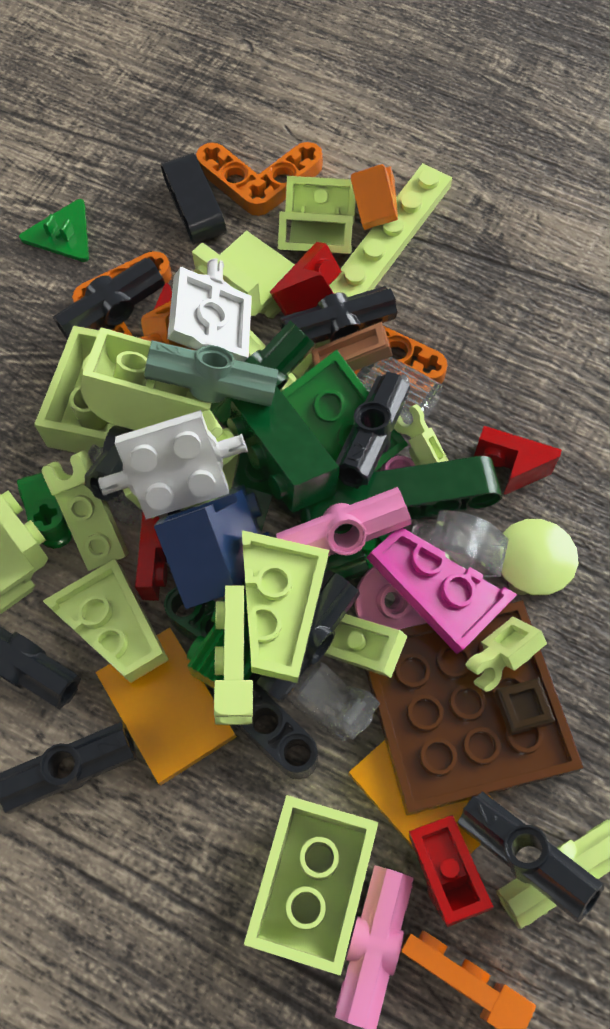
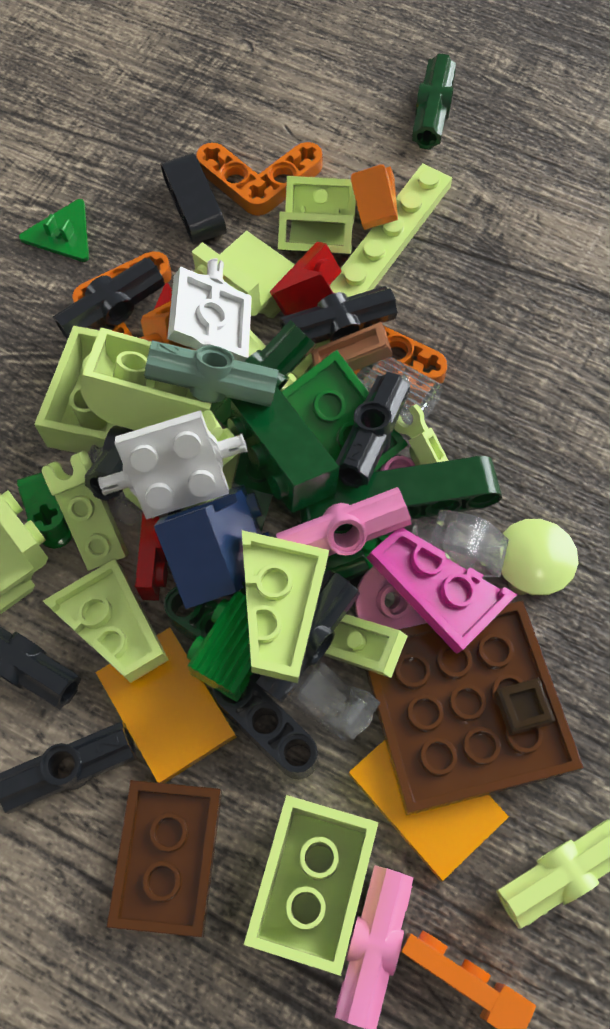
yellowish green plate [214,586,253,725] -> none
red slope [409,815,493,927] -> none
black piece [458,791,604,923] -> none
yellowish green plate [465,617,547,692] -> none
red slope [474,426,562,495] -> none
none -> reddish brown plate [107,780,222,937]
none -> dark green piece [412,54,456,150]

